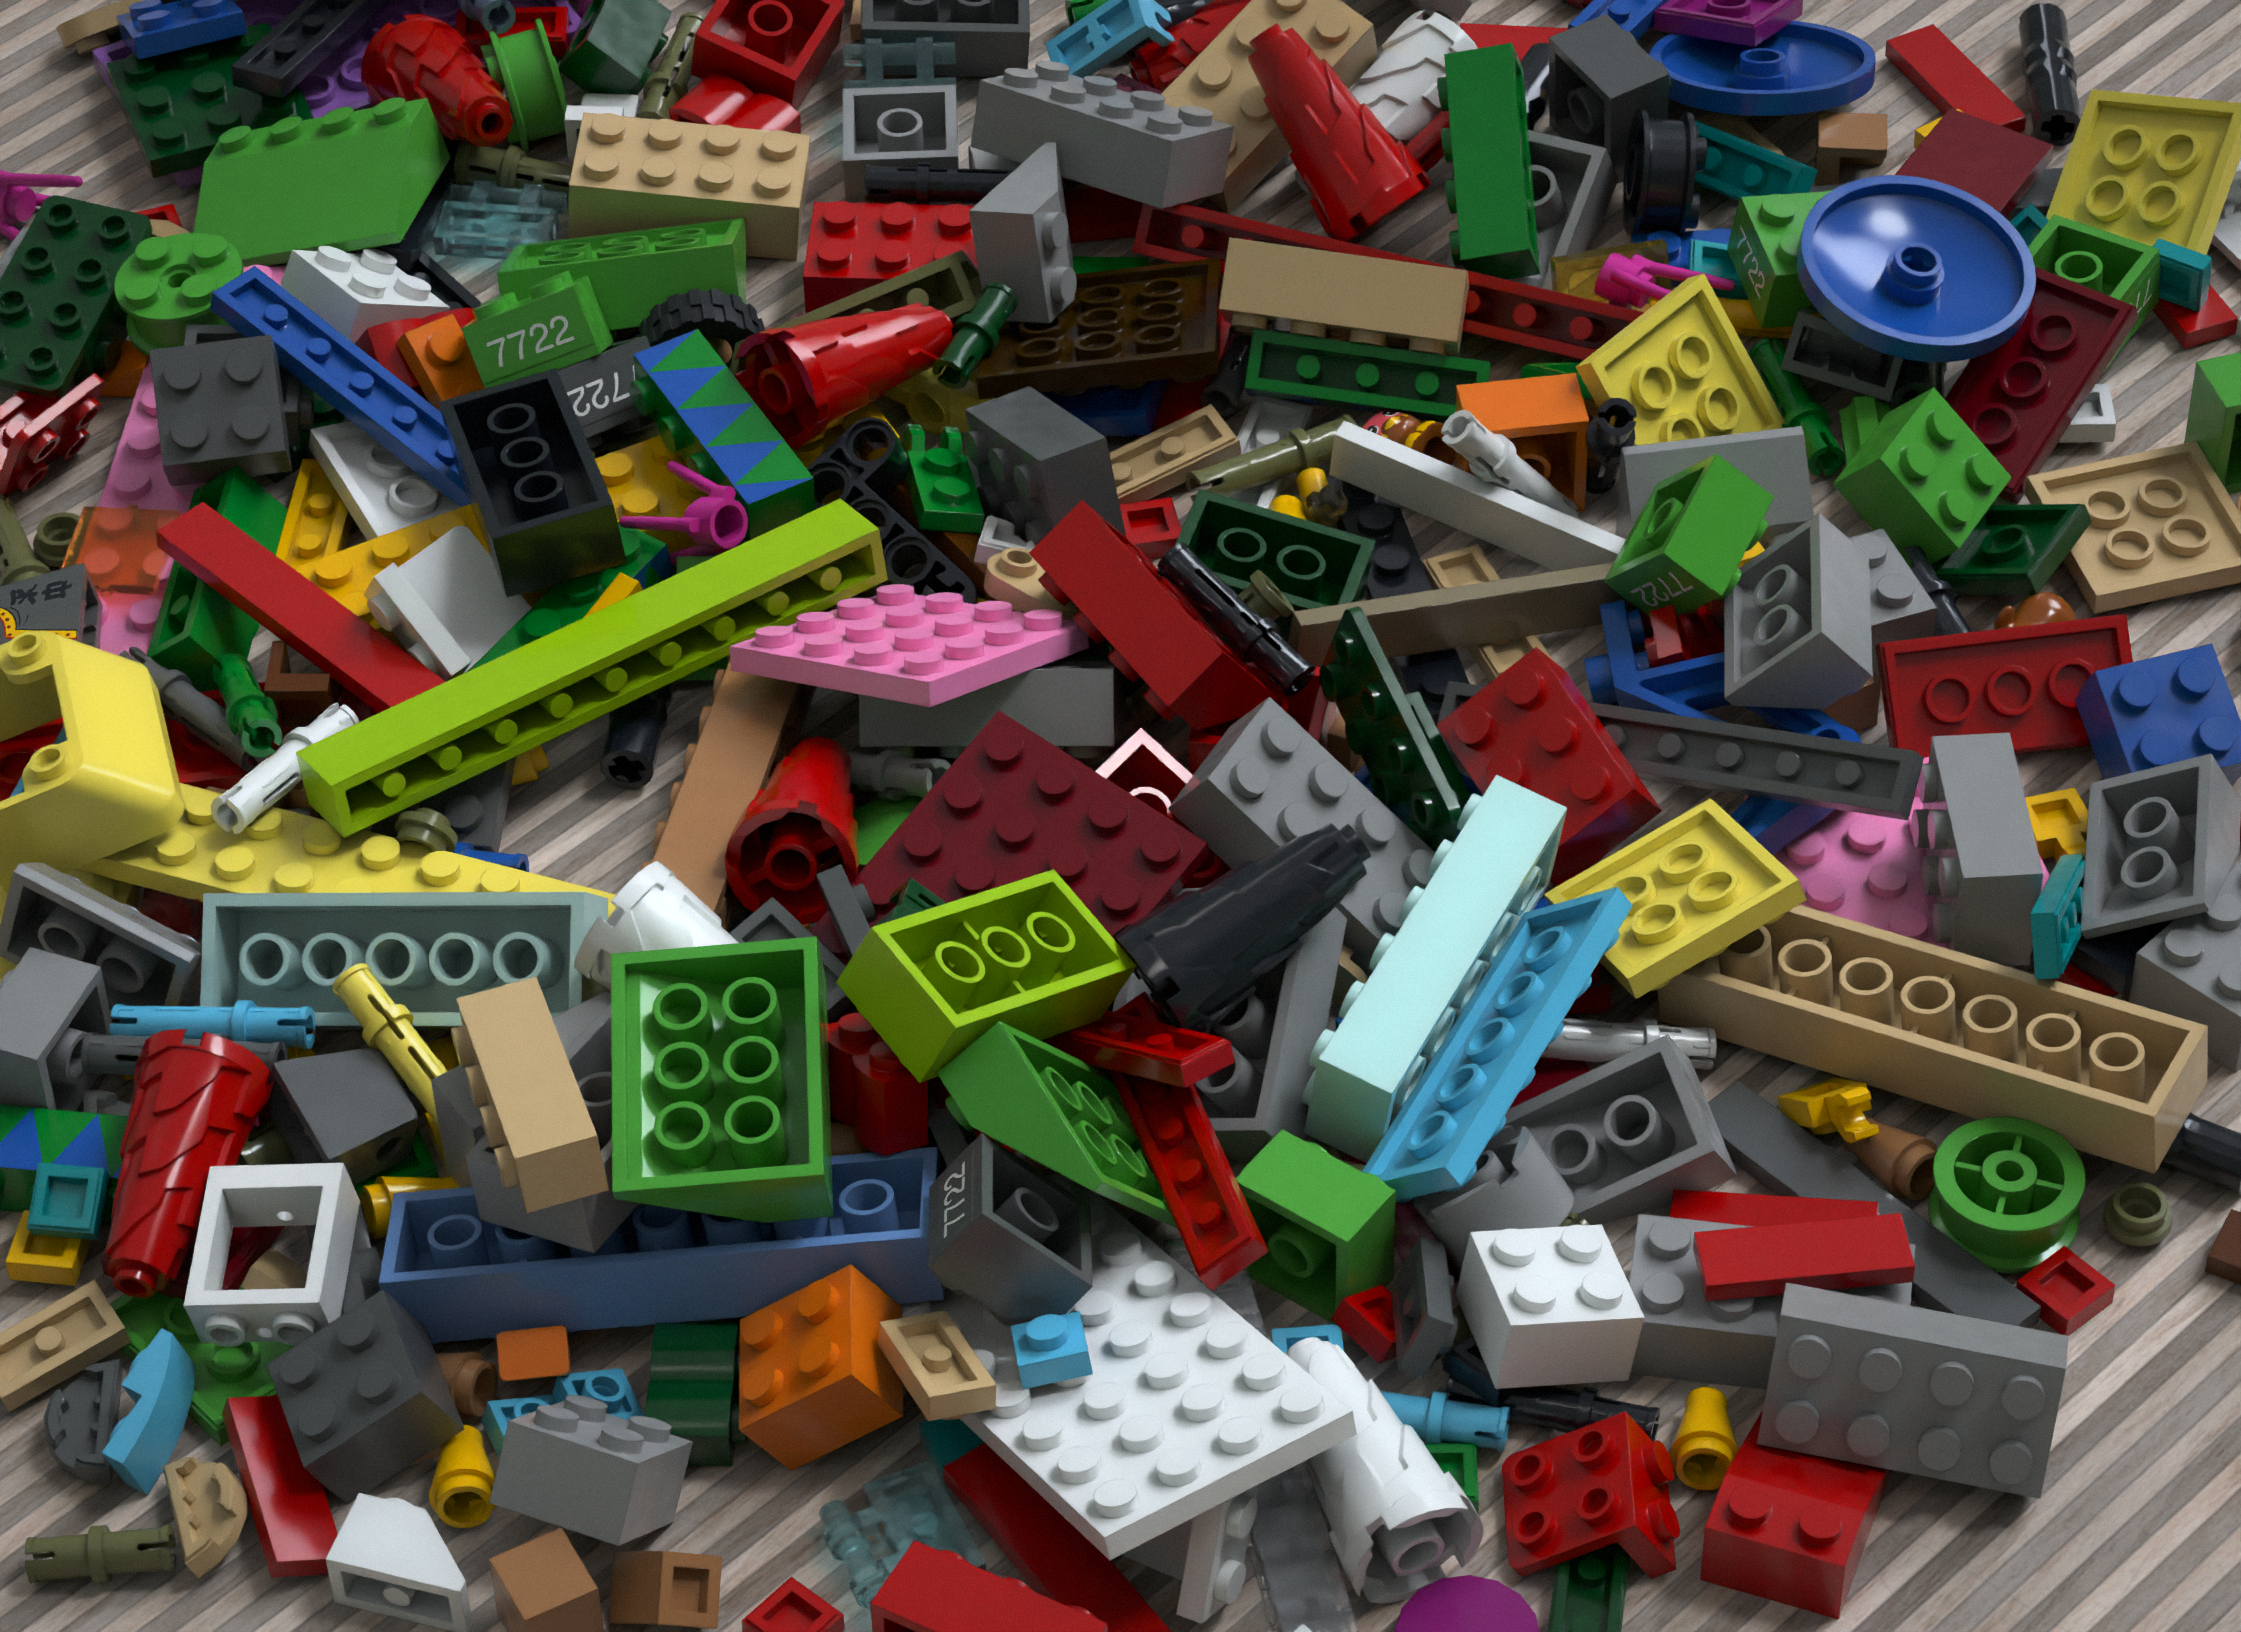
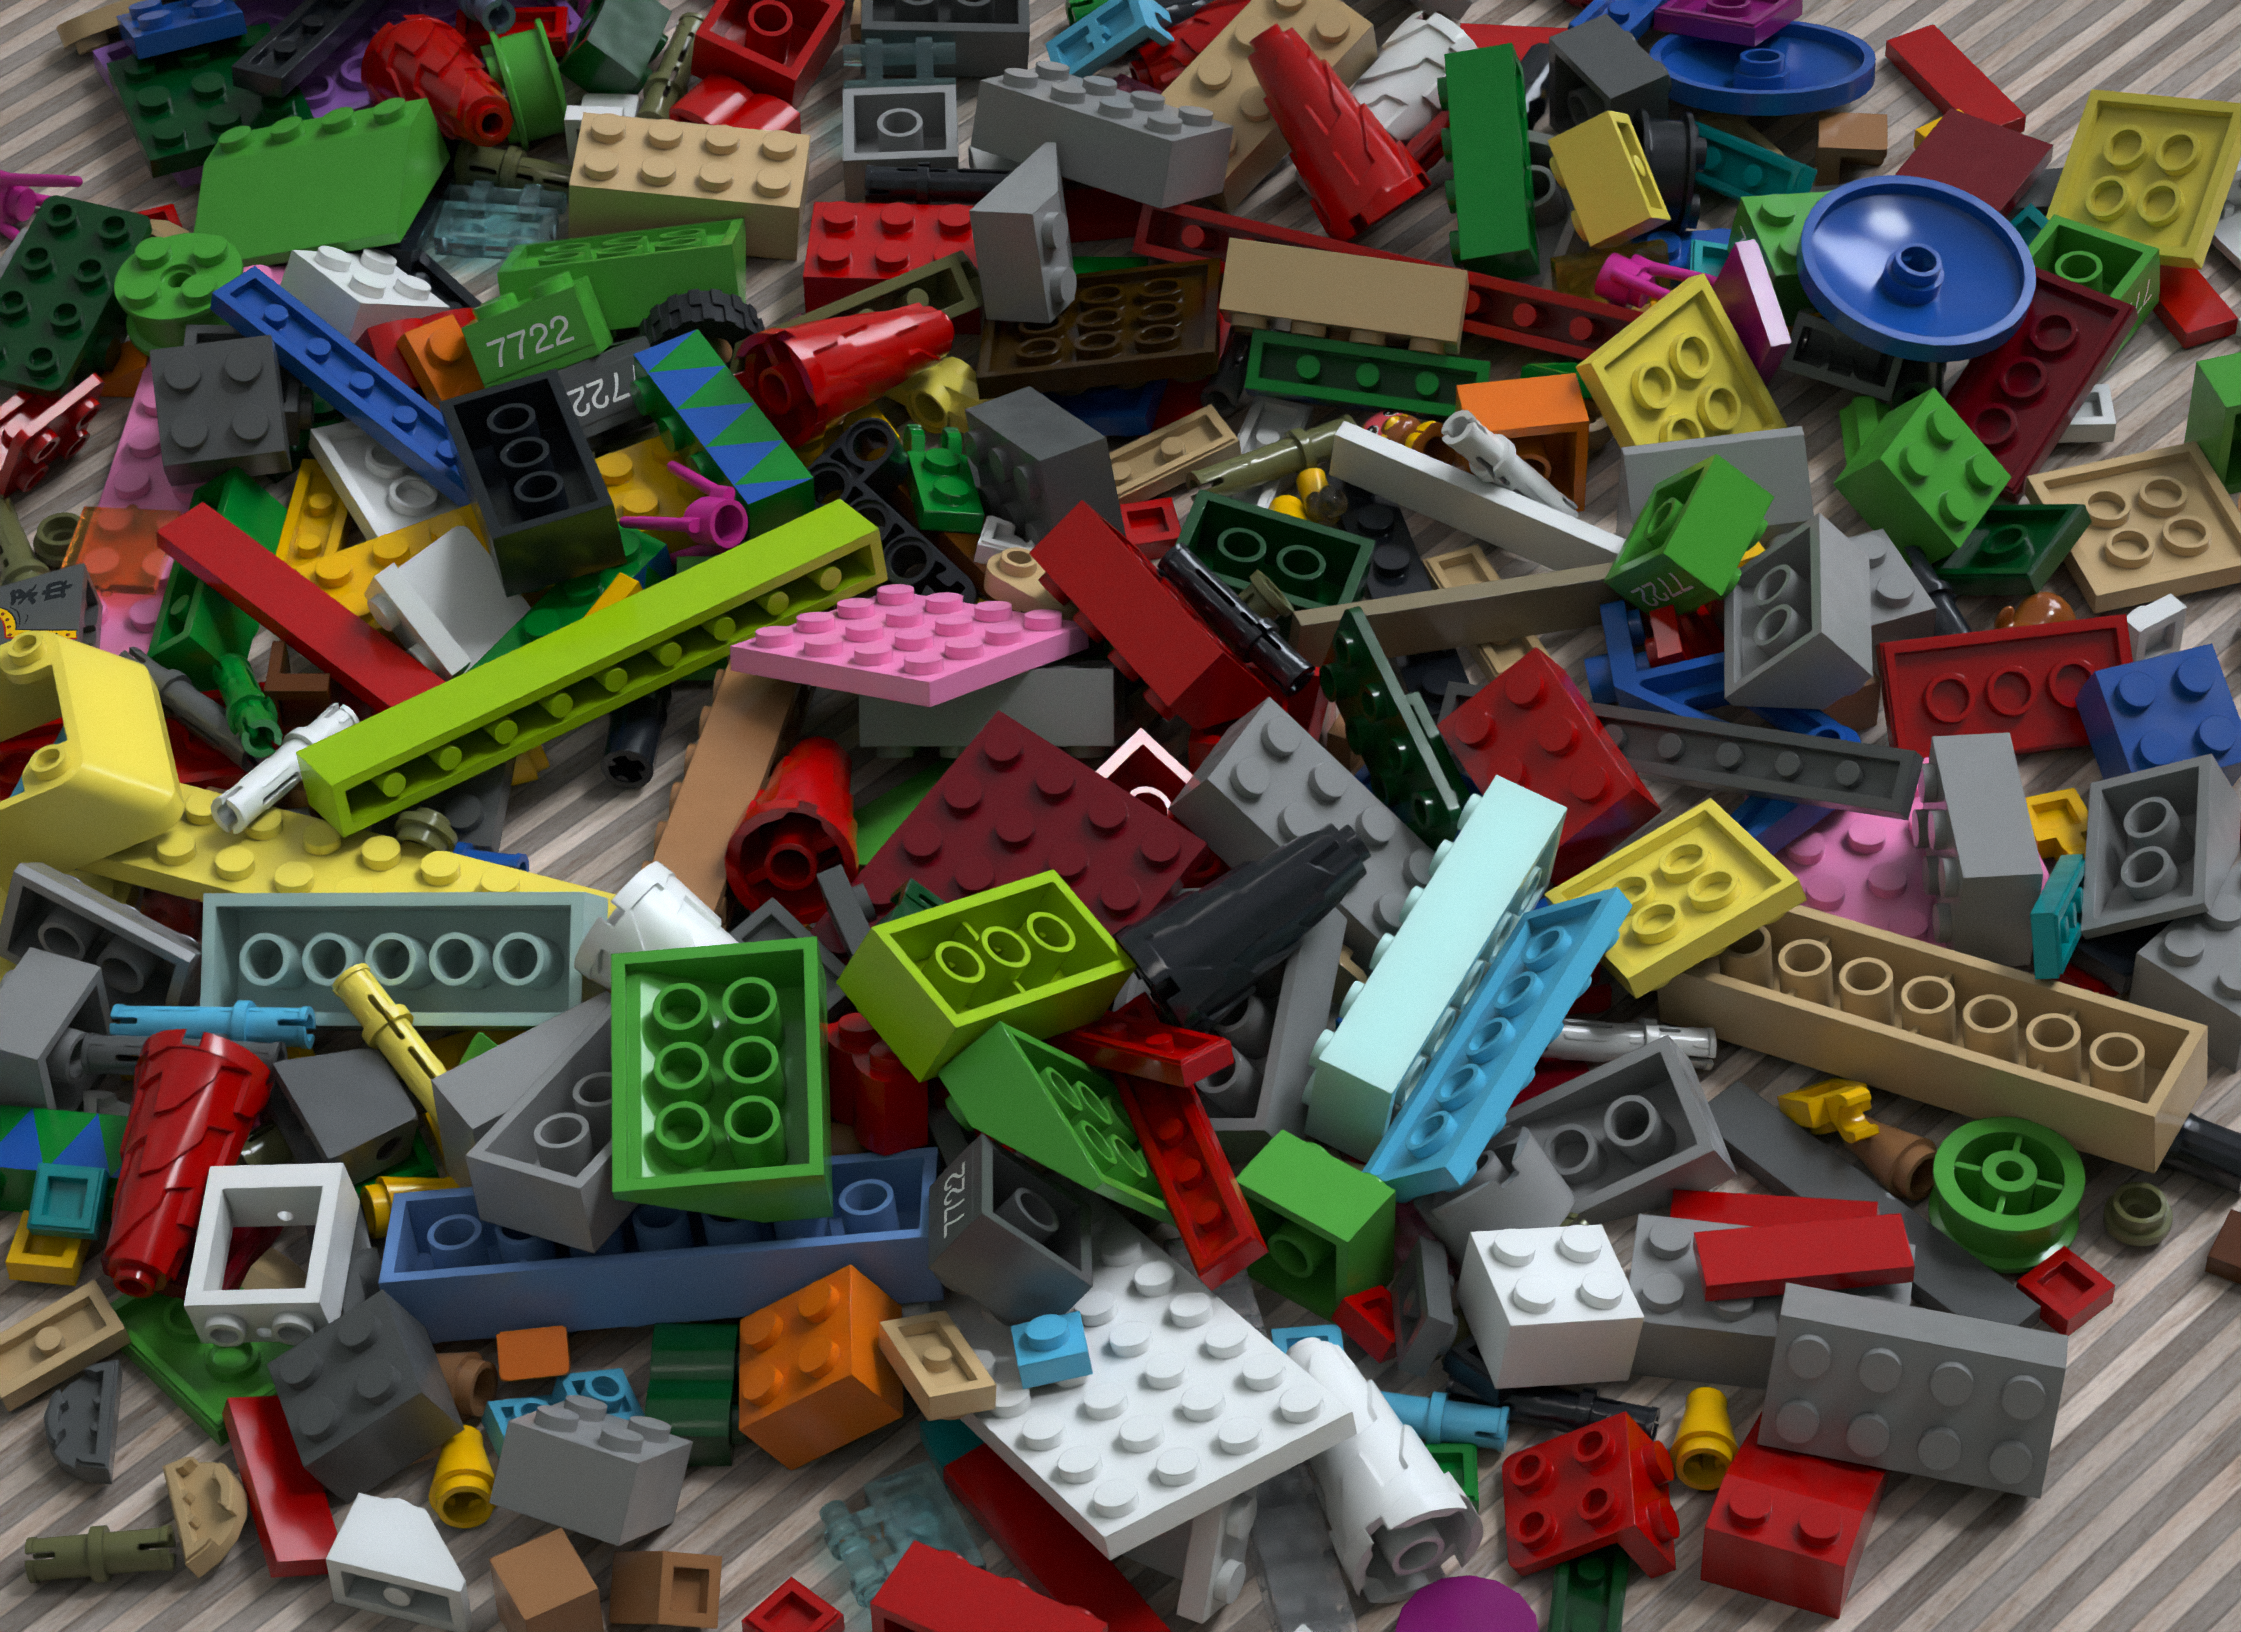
medium azure slope [101,1328,196,1495] -> none
tan brick [451,976,609,1213] -> none
light grey pin [845,749,951,801] -> none
dark green pin [932,282,1018,389] -> none
black pin [1585,398,1637,494] -> none
green pin [1749,338,1845,476] -> none
black axle [2019,3,2081,146] -> none
teal tile [2152,238,2212,312] -> none
none -> light yellow brick [1547,110,1671,249]
none -> magenta tile [1712,239,1792,388]
none -> white plate [2126,593,2187,662]

